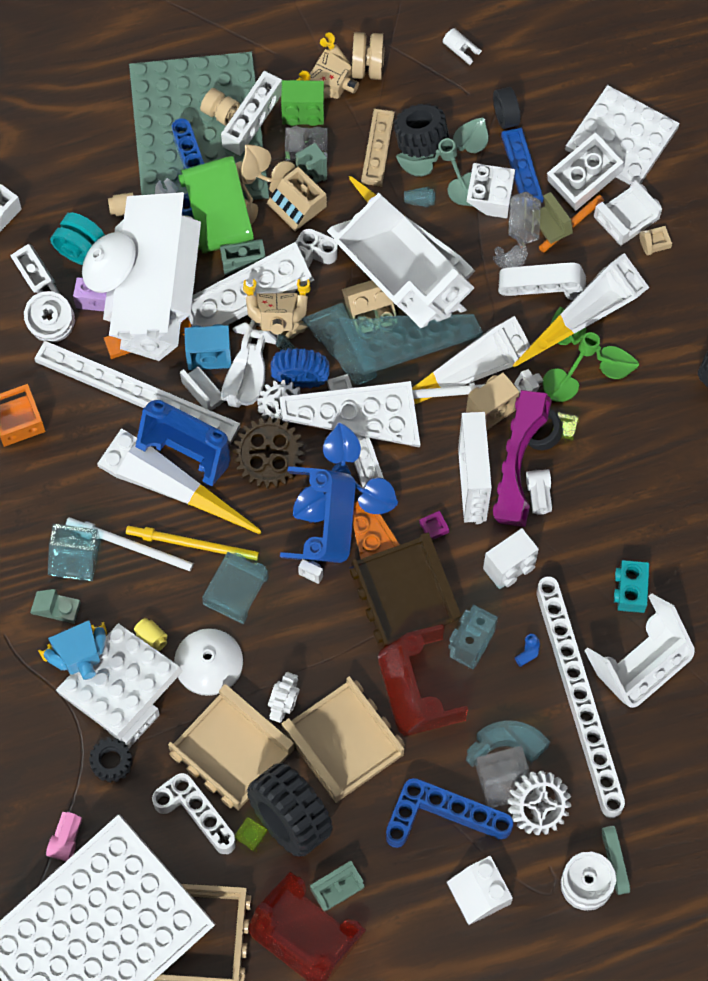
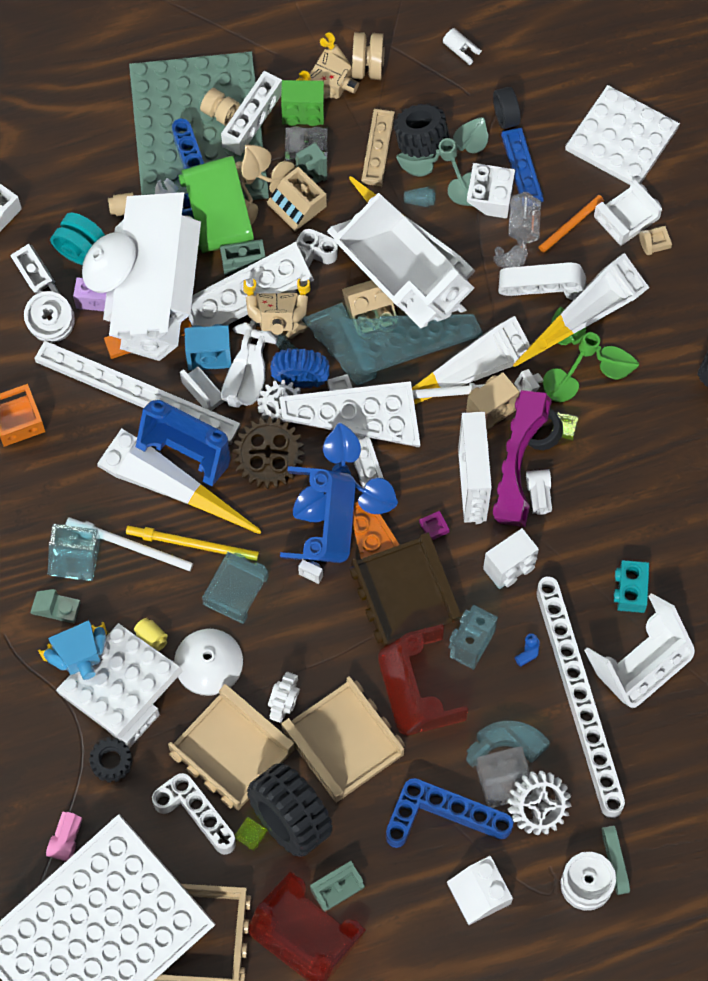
olive panel [531,192,573,244] -> none
white brick [547,132,624,211] -> none

